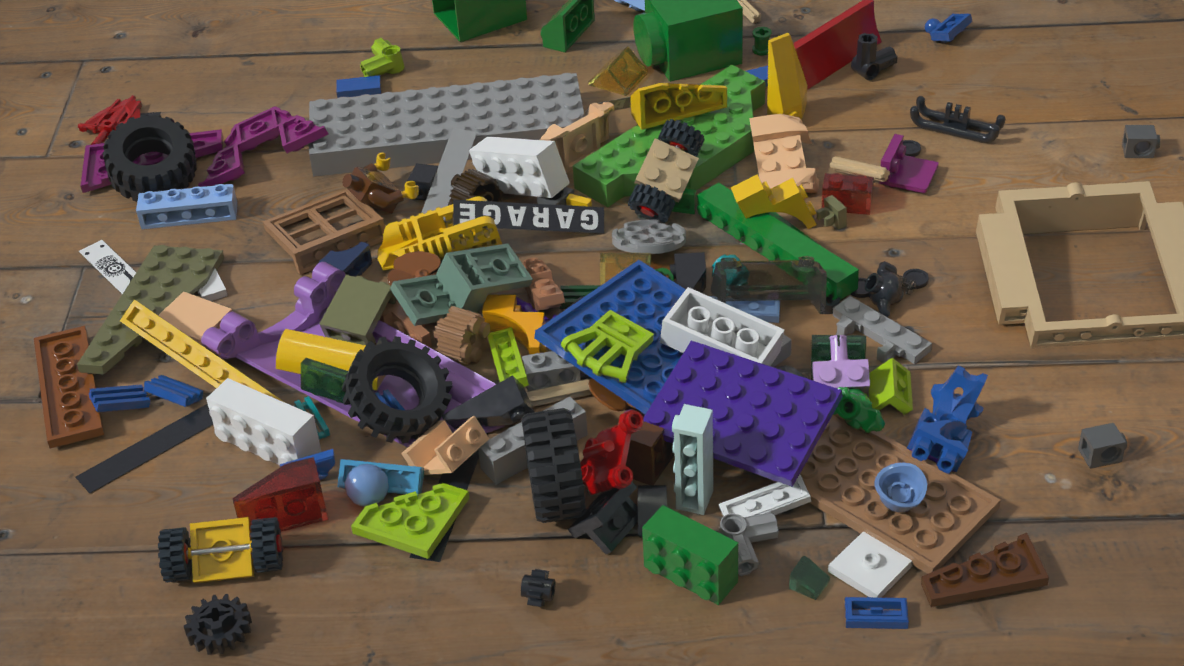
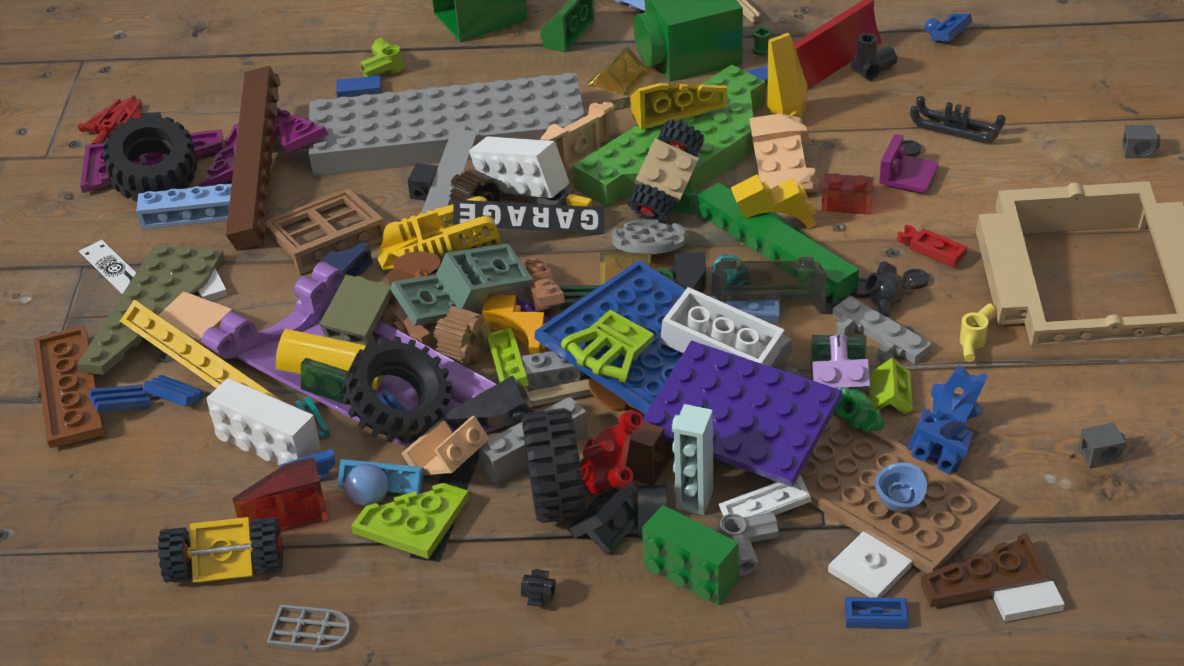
black sticker [75,404,213,494] -> none
black gear [184,594,252,655] -> none
reddish brown torso [342,152,419,214] -> none
clear green slope [789,555,830,600] -> none
olive tile [817,195,847,230] -> none
tan axle [830,156,890,182] -> none
none -> reddish brown brick [226,65,281,251]
none -> light grey window [266,604,351,651]
none -> red plate [897,225,967,267]
none -> light yellow piece [959,304,995,362]
none -> white tile [994,581,1065,622]

